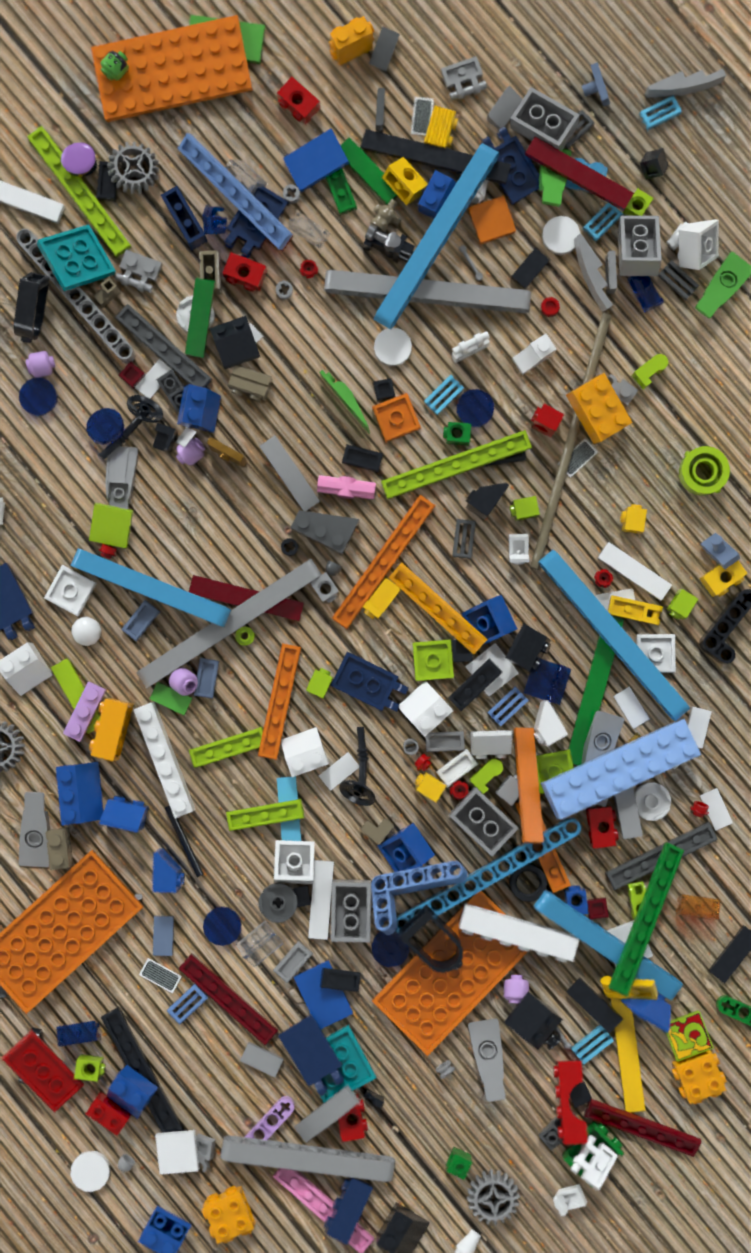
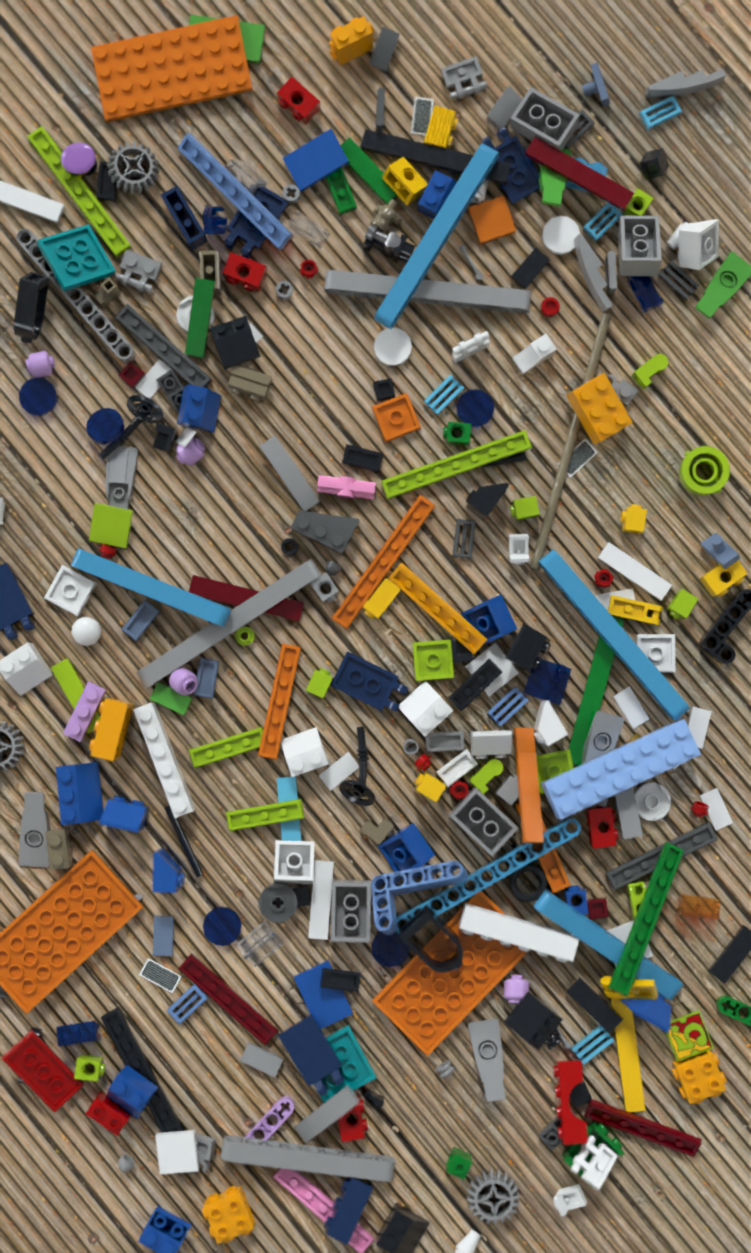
white tile [70,1151,110,1192] -> none
bright green head [100,51,129,81] -> none
pearl gold plate [207,437,247,468] -> none
light grey tile [273,940,313,983] -> none
bright green piece [319,370,370,434] -> none
red brick [530,403,565,438] -> none

